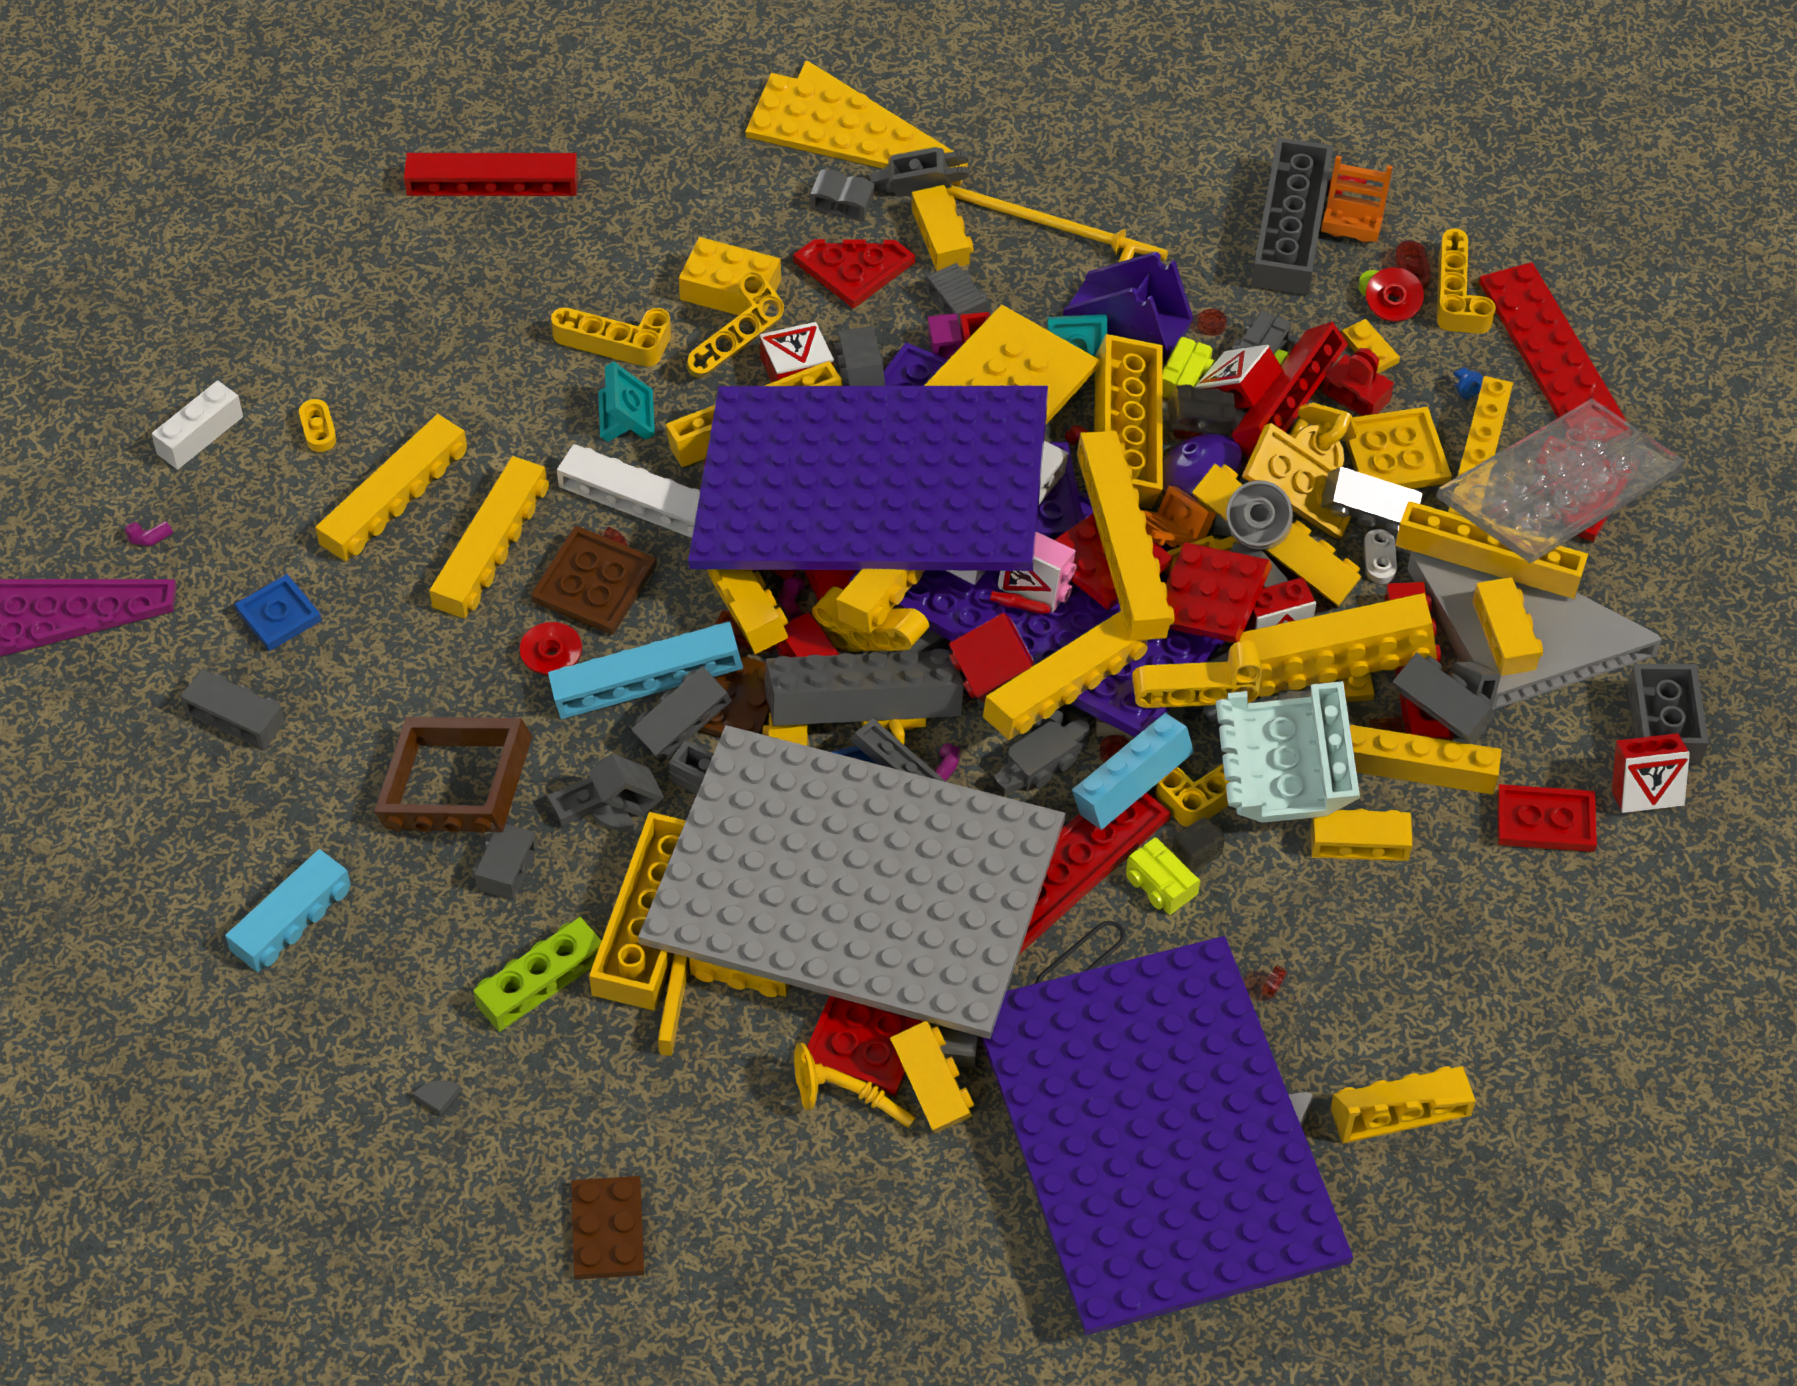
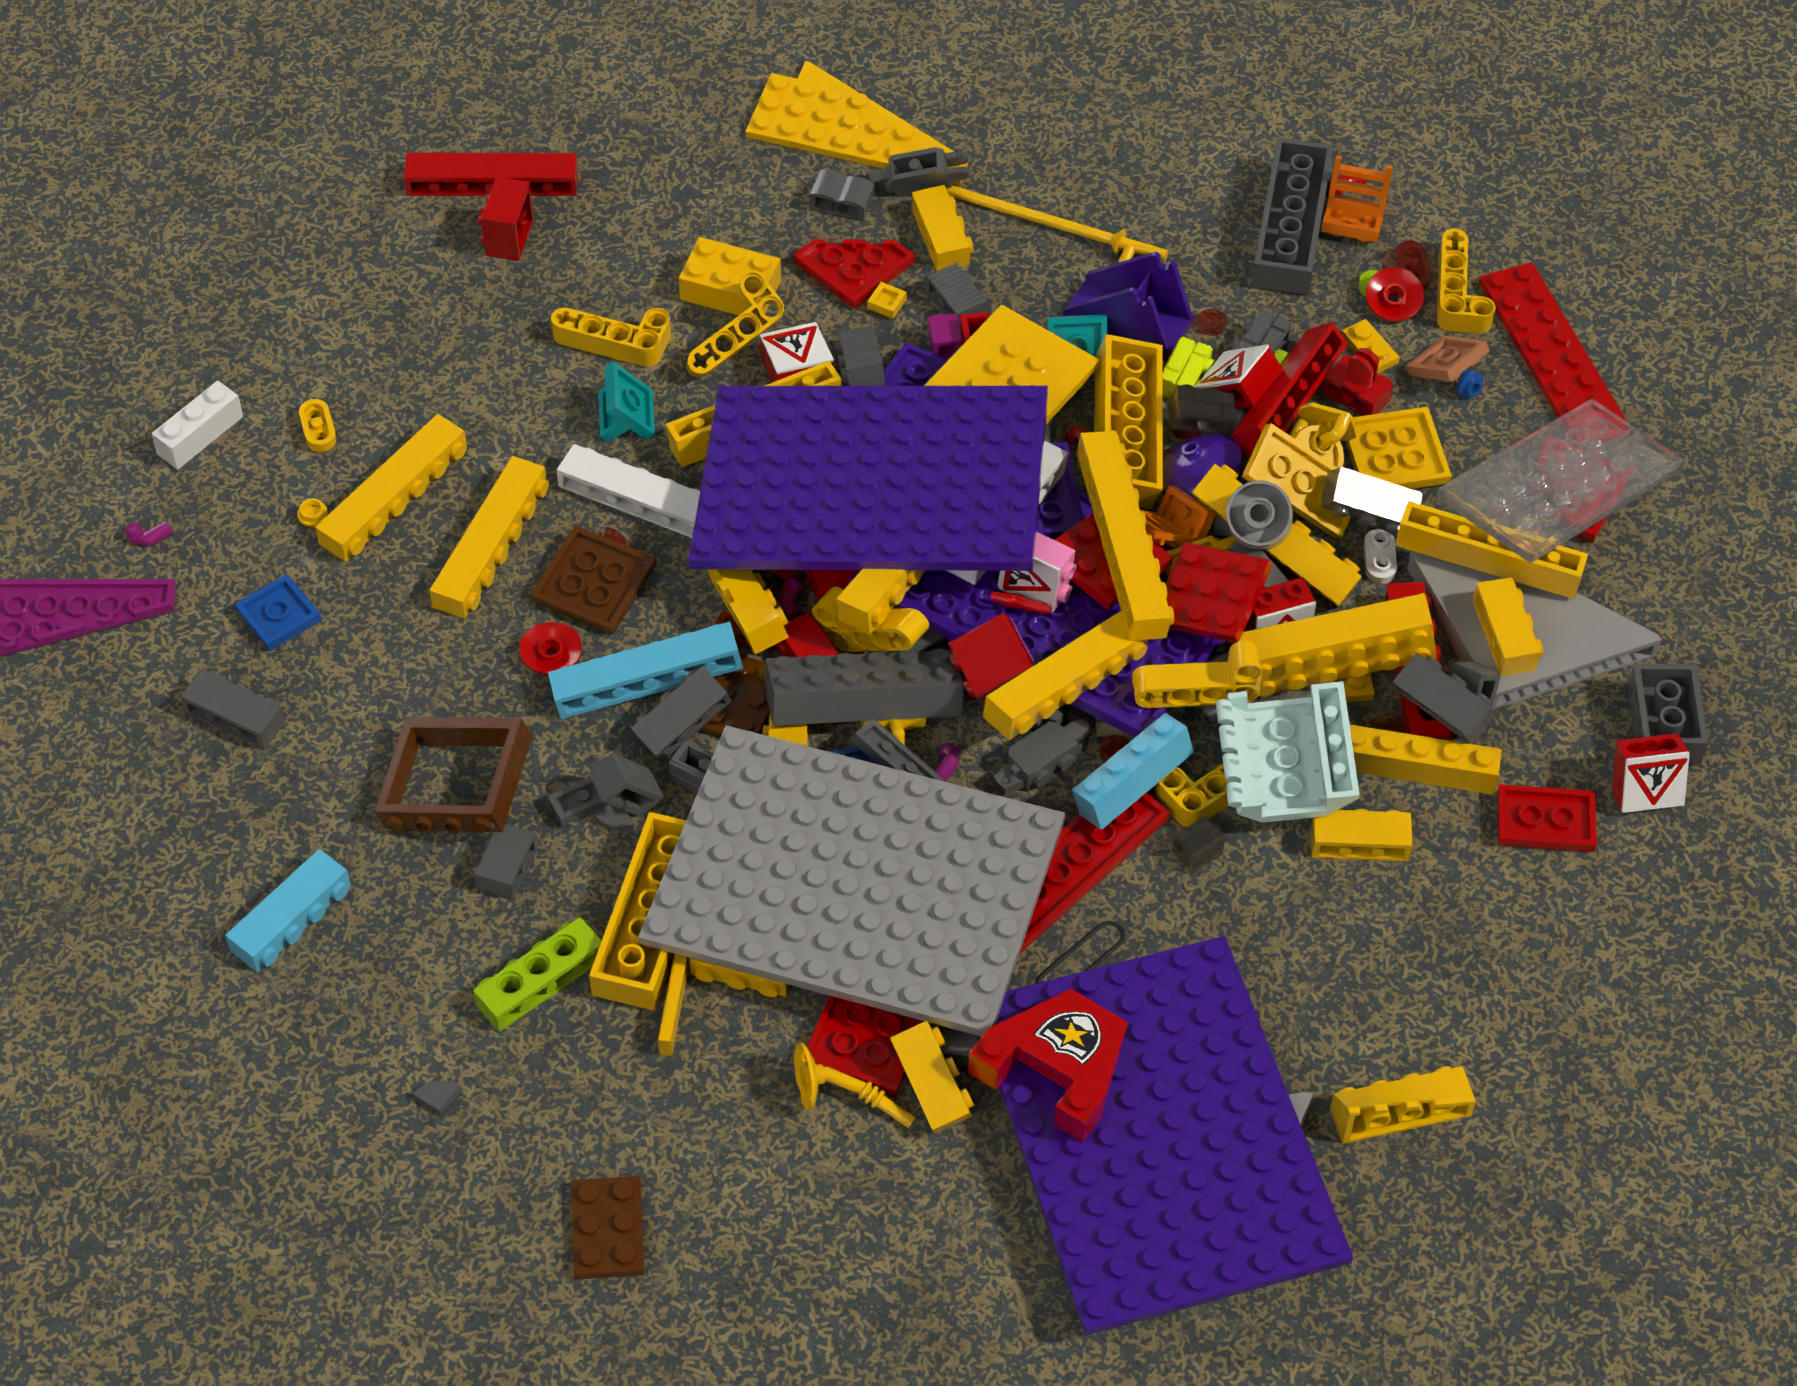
neon yellow brick [1126,837,1200,915] -> none
clear red tile [1260,965,1288,999] -> none
yellow brick [1448,376,1513,521] -> none
none -> yellow plate [297,498,328,527]
none -> red brick [478,176,534,261]
none -> yellow plate [867,282,907,319]
none -> red wedge [968,989,1128,1143]
none -> nougat plate [1406,336,1490,382]

